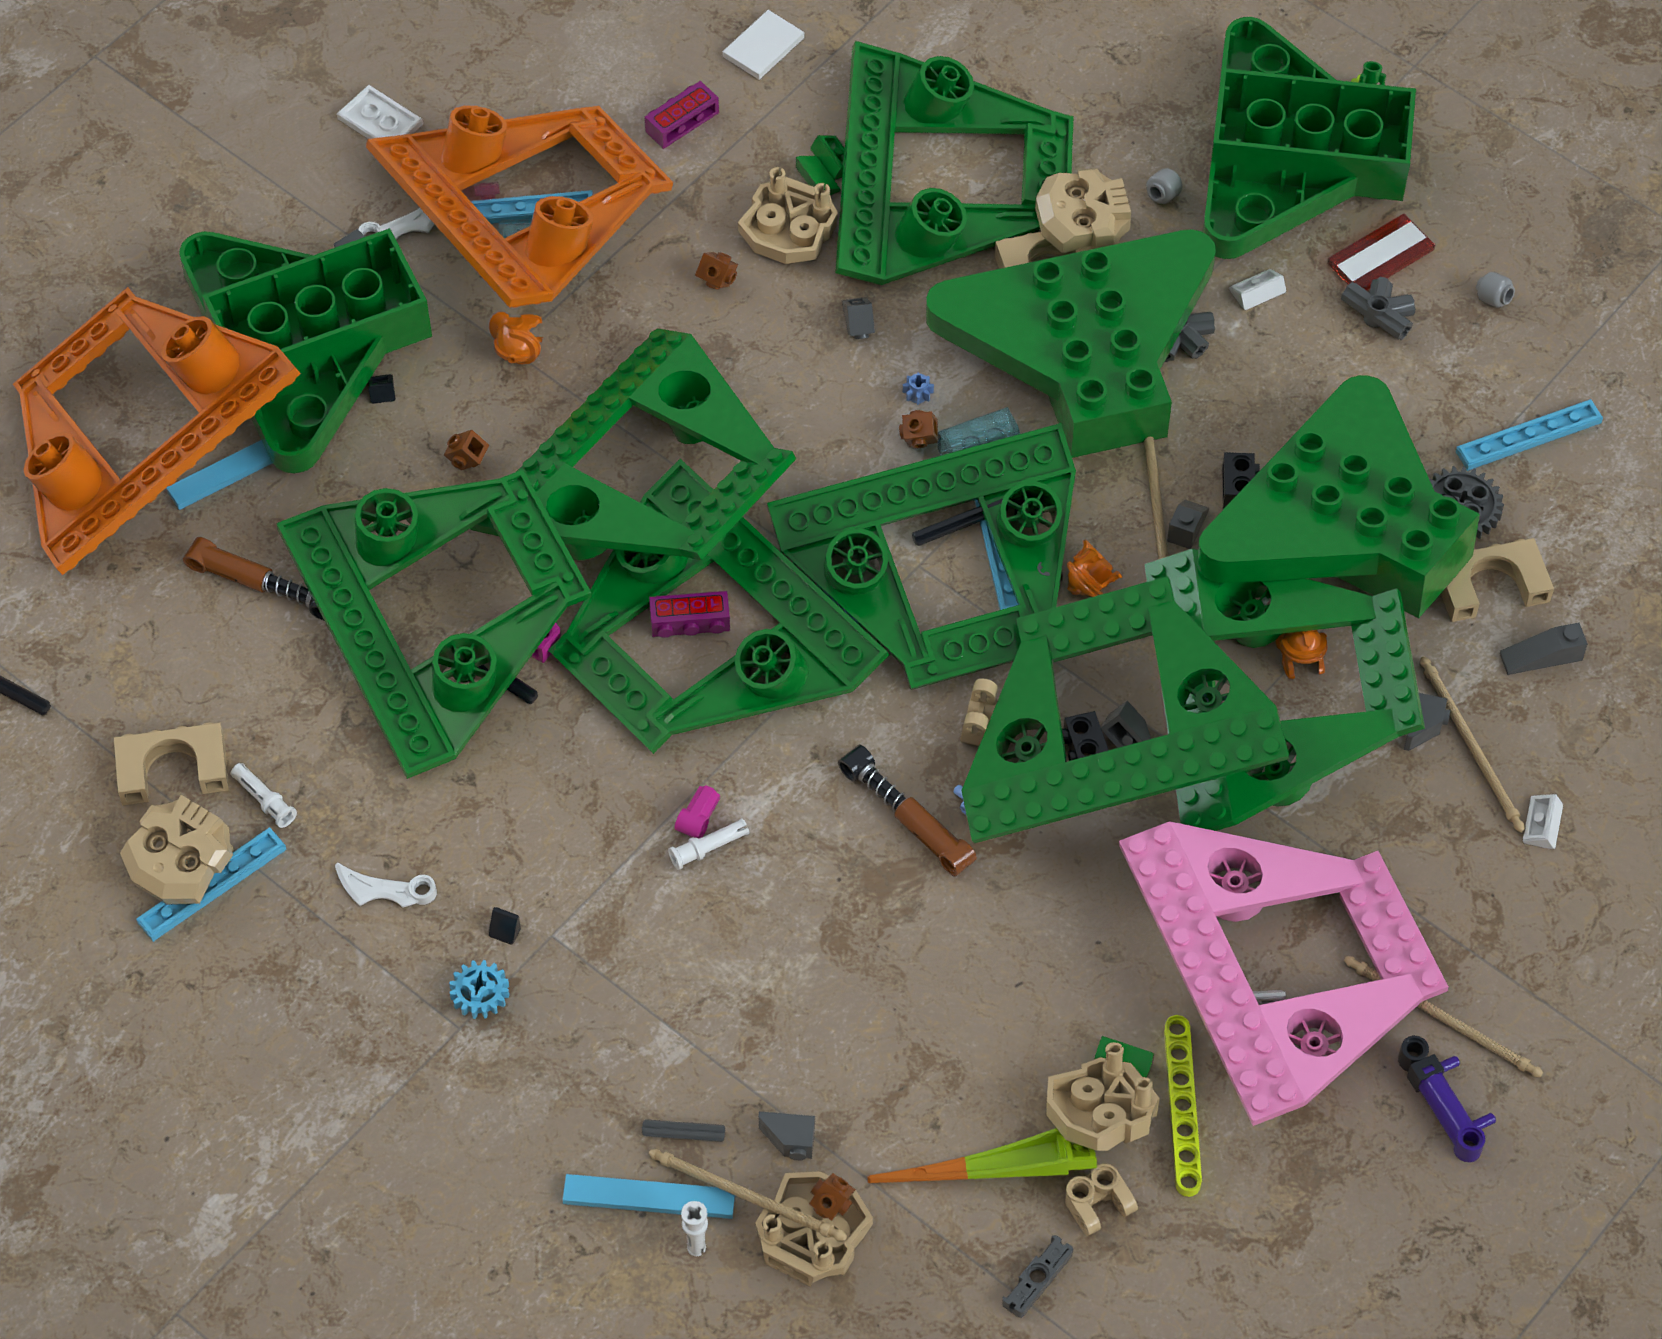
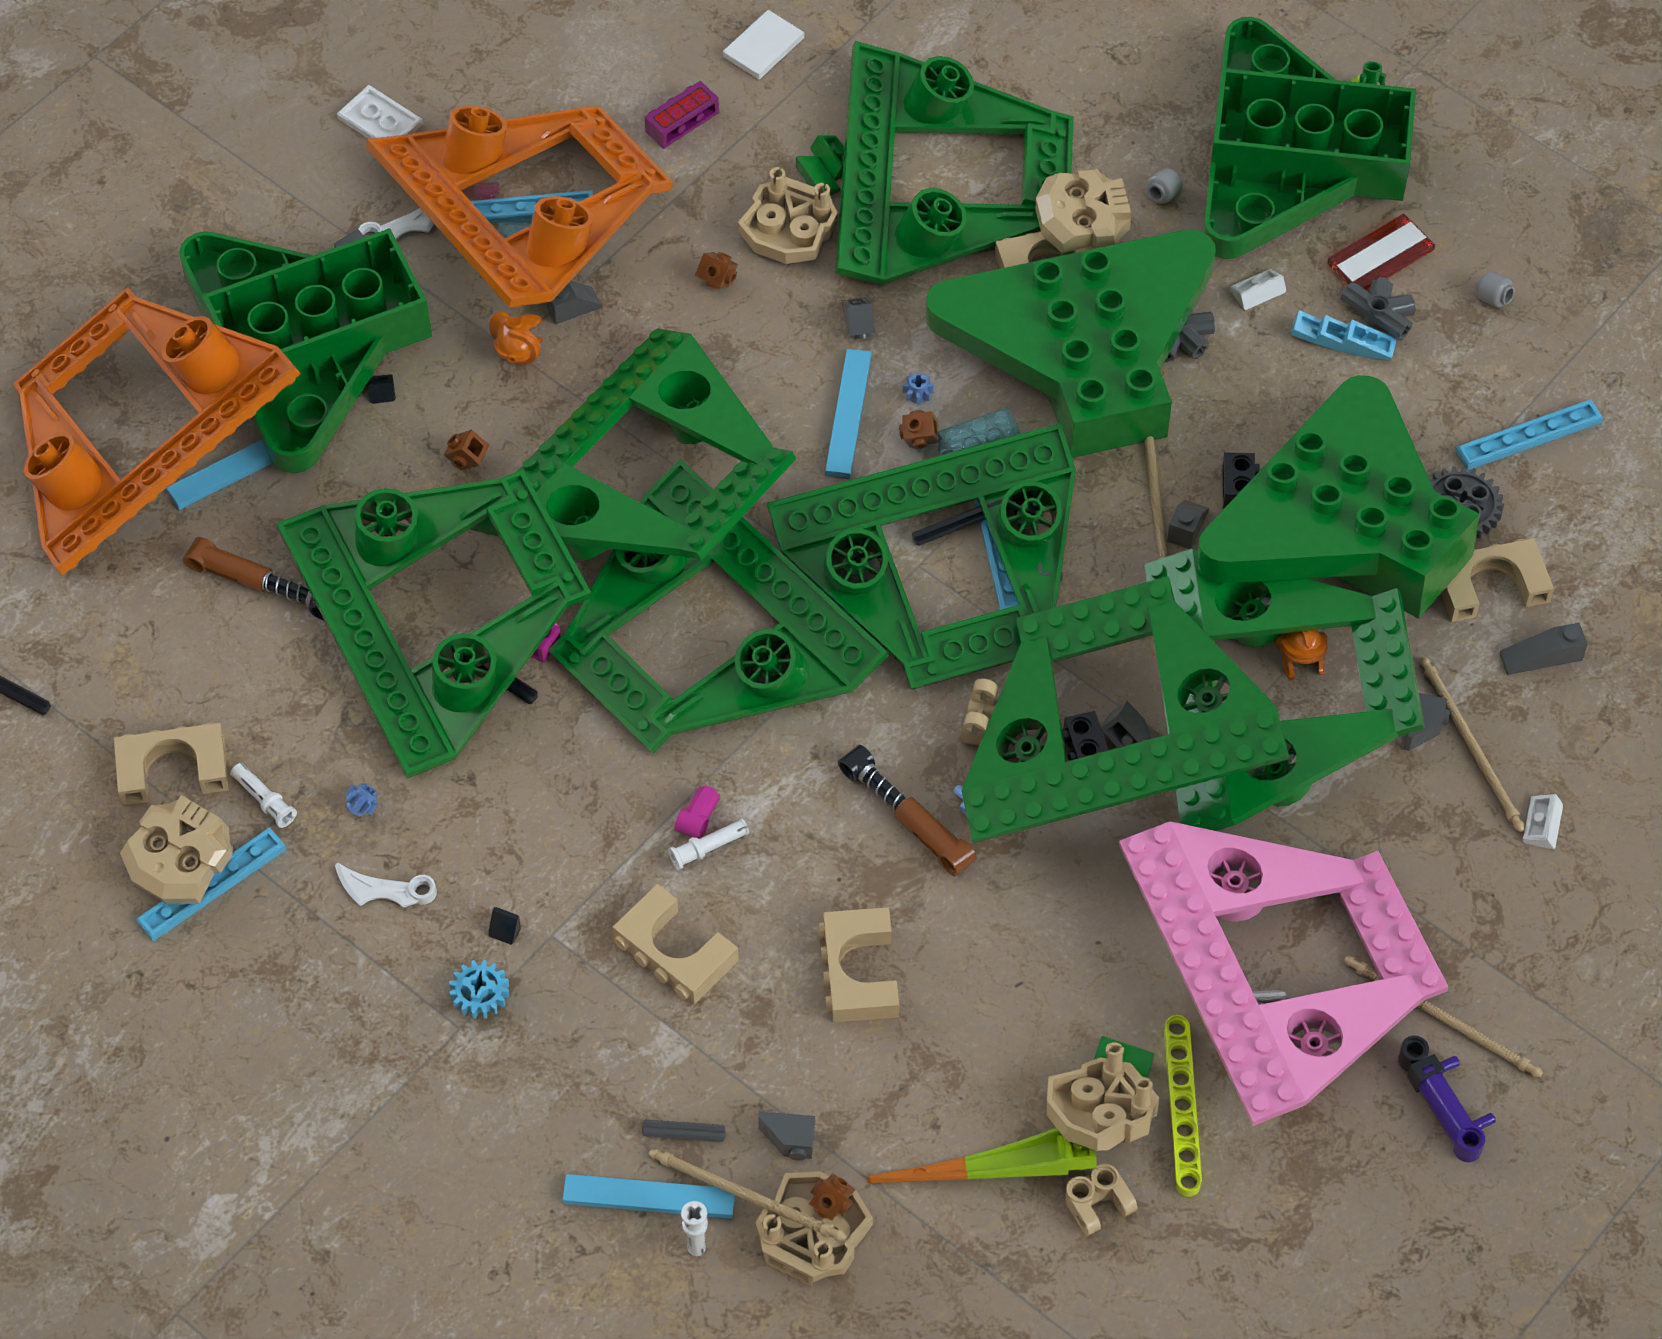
magenta brick [649,591,730,638] -> none
dark grey piece [1002,1235,1073,1318] -> none
orange helmet [1067,539,1123,597] -> none
none -> medium blue gear [345,783,378,816]
none -> dark grey slope [546,281,602,324]
none -> tan arch [613,883,739,1004]
none -> tan arch [818,907,899,1023]
none -> medium azure tile [825,349,872,479]
none -> medium azure slope [1290,310,1397,361]

